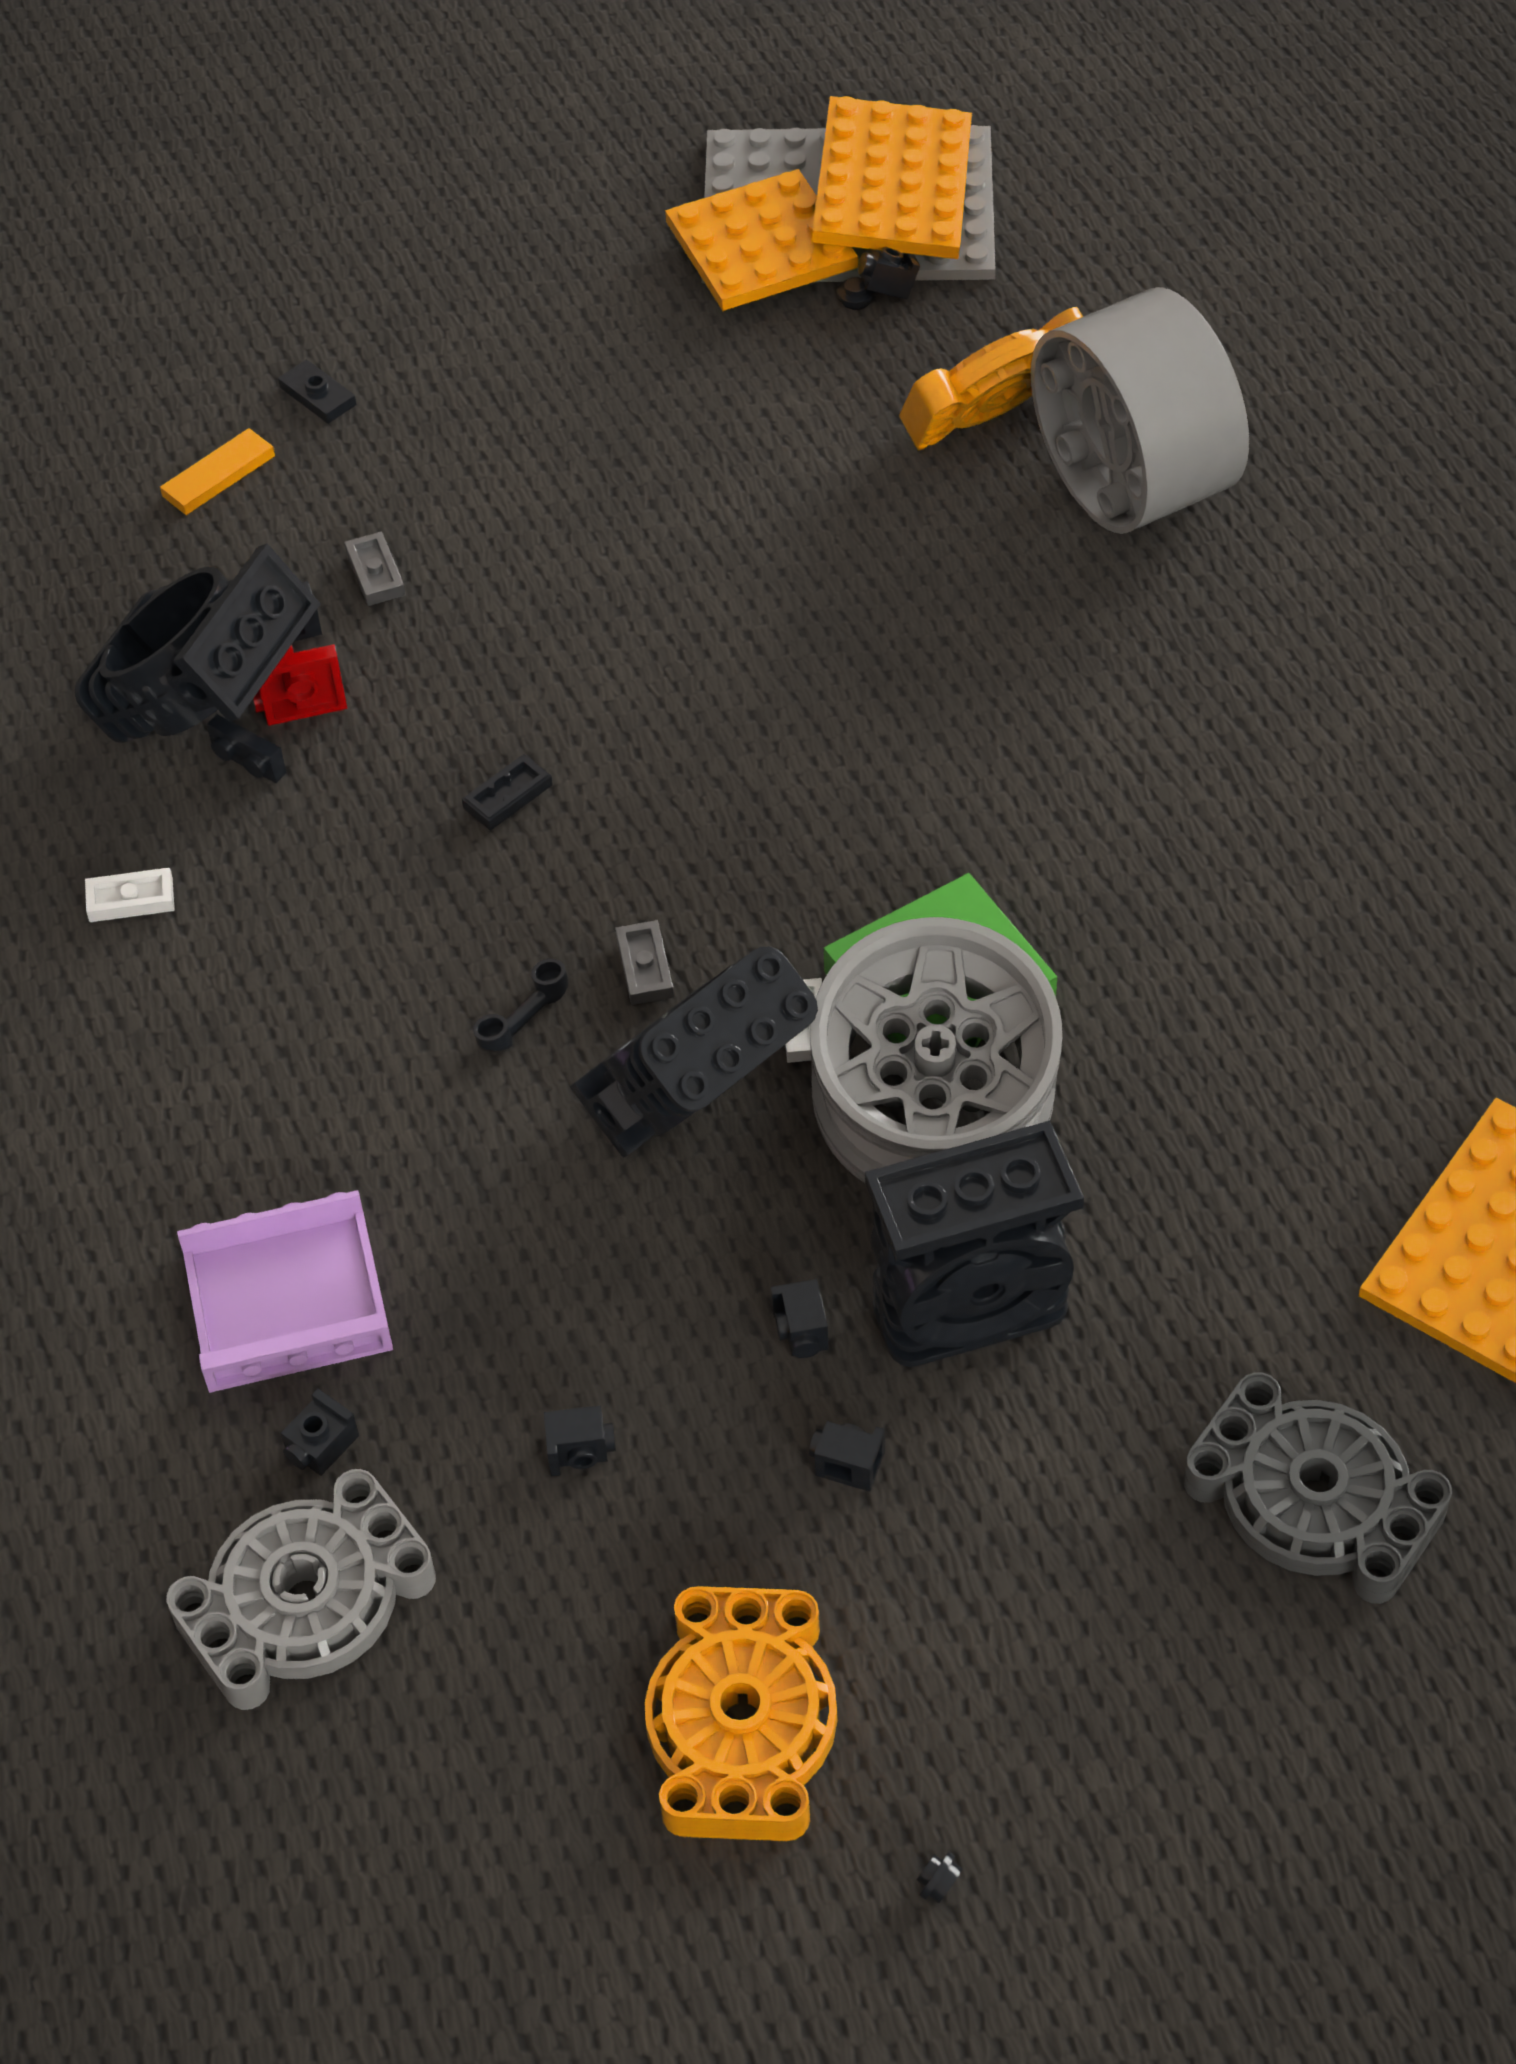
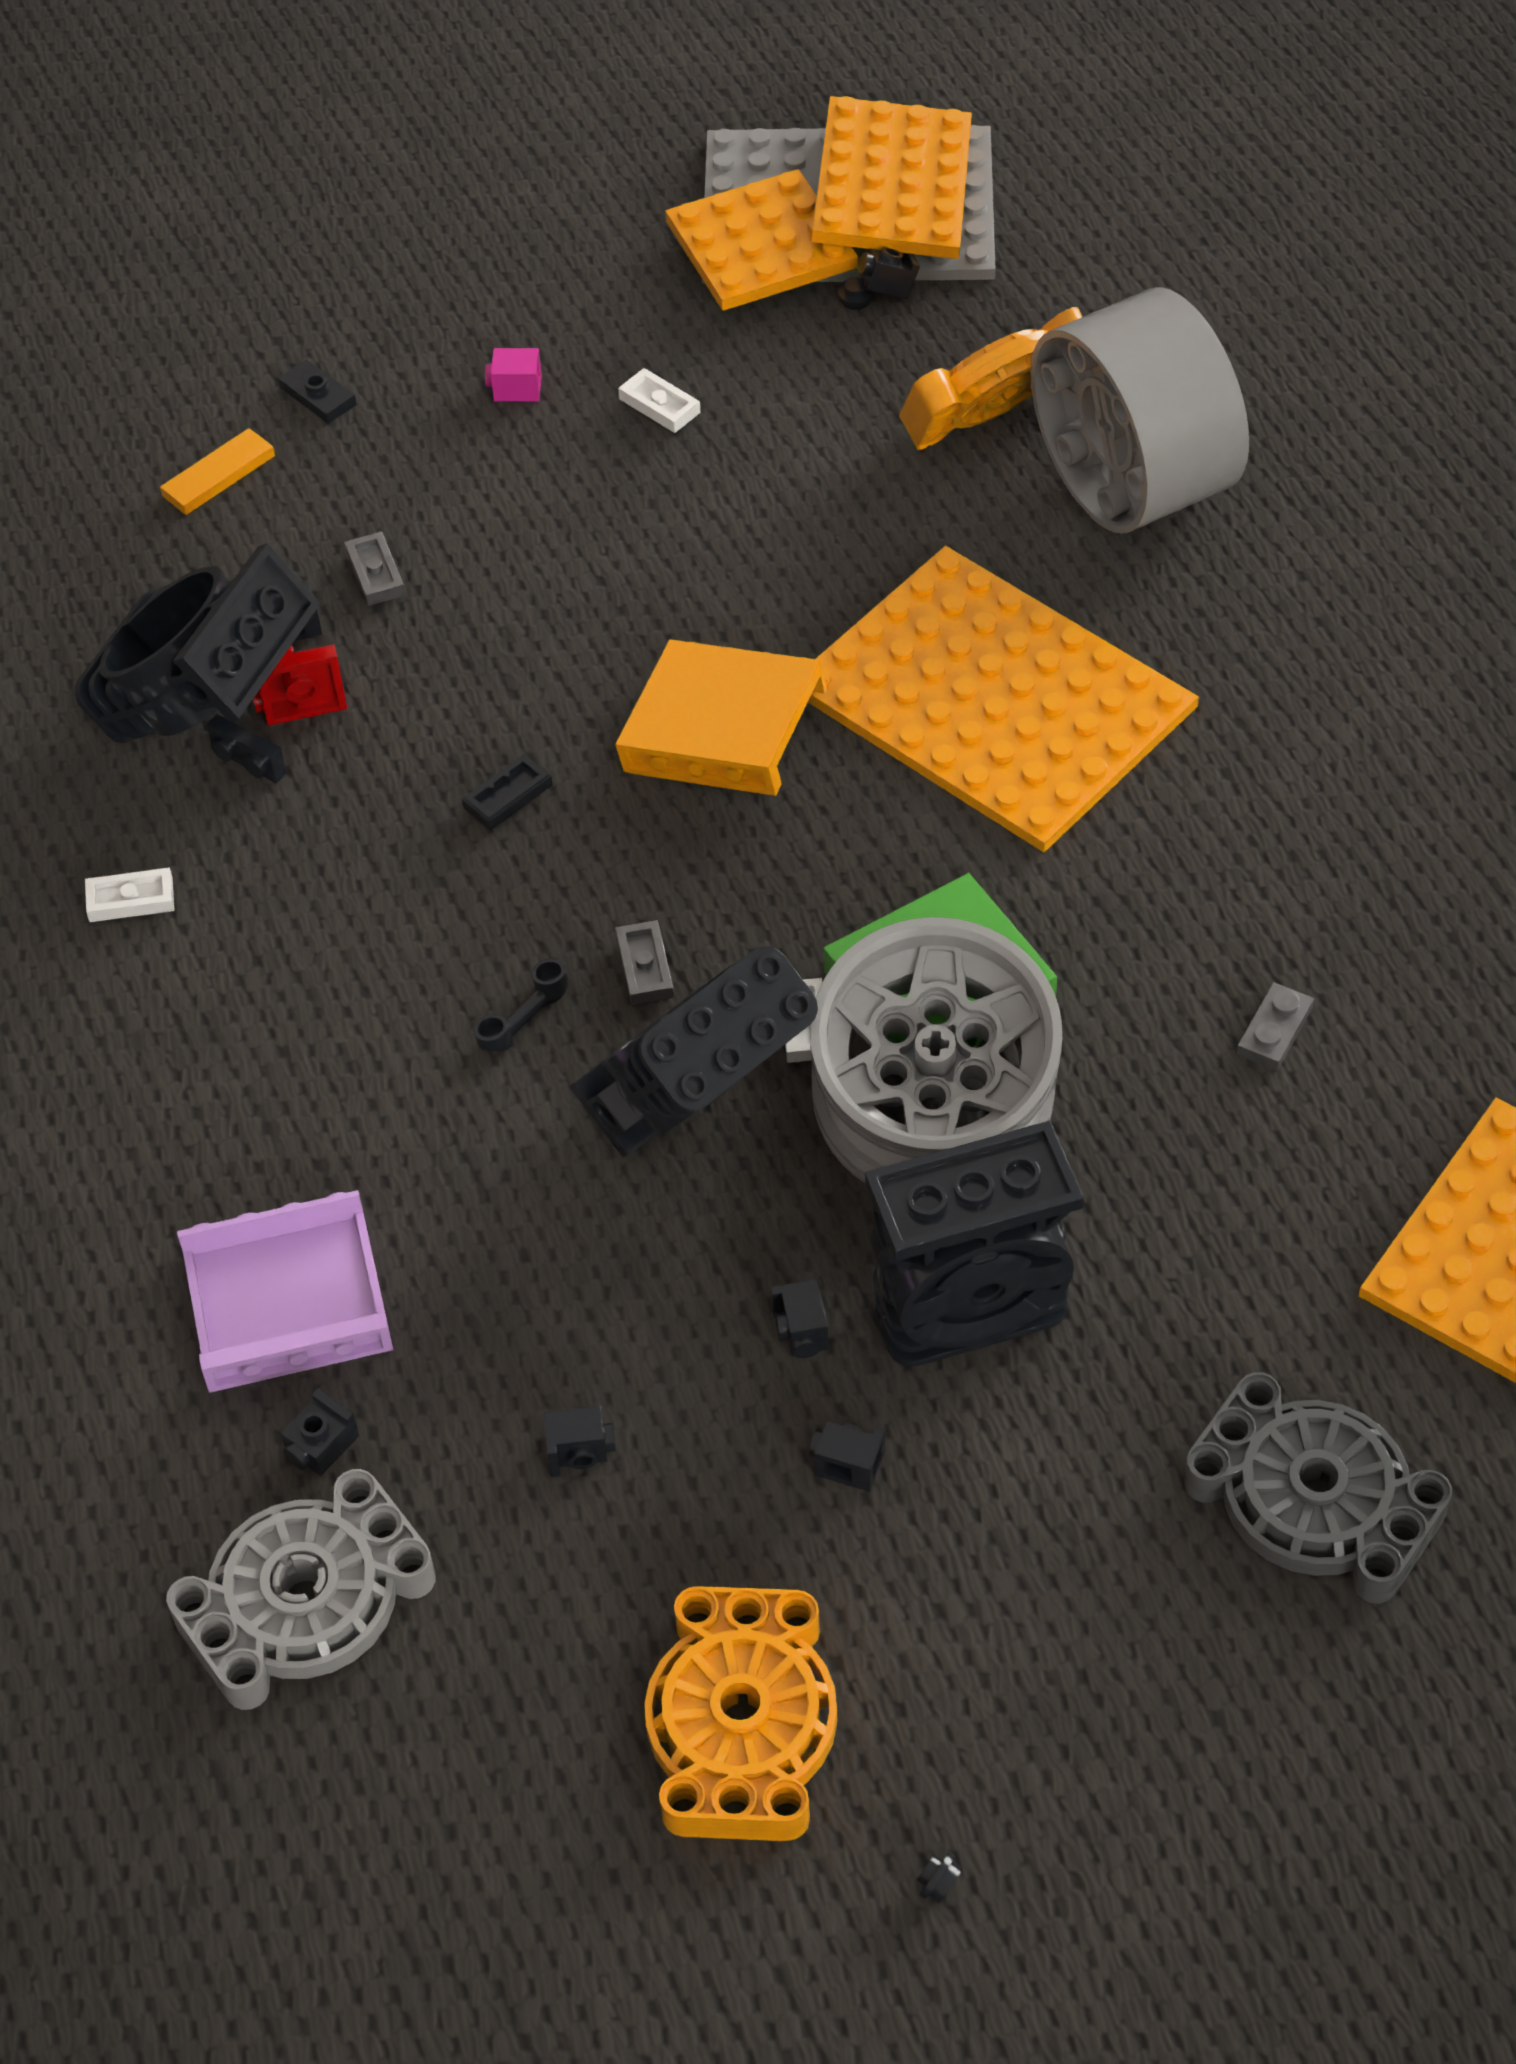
none -> dark pink brick [485,348,542,401]
none -> light orange panel [615,639,827,796]
none -> white plate [618,368,701,433]
none -> light orange plate [808,545,1199,852]
none -> flat silver plate [1237,982,1314,1071]

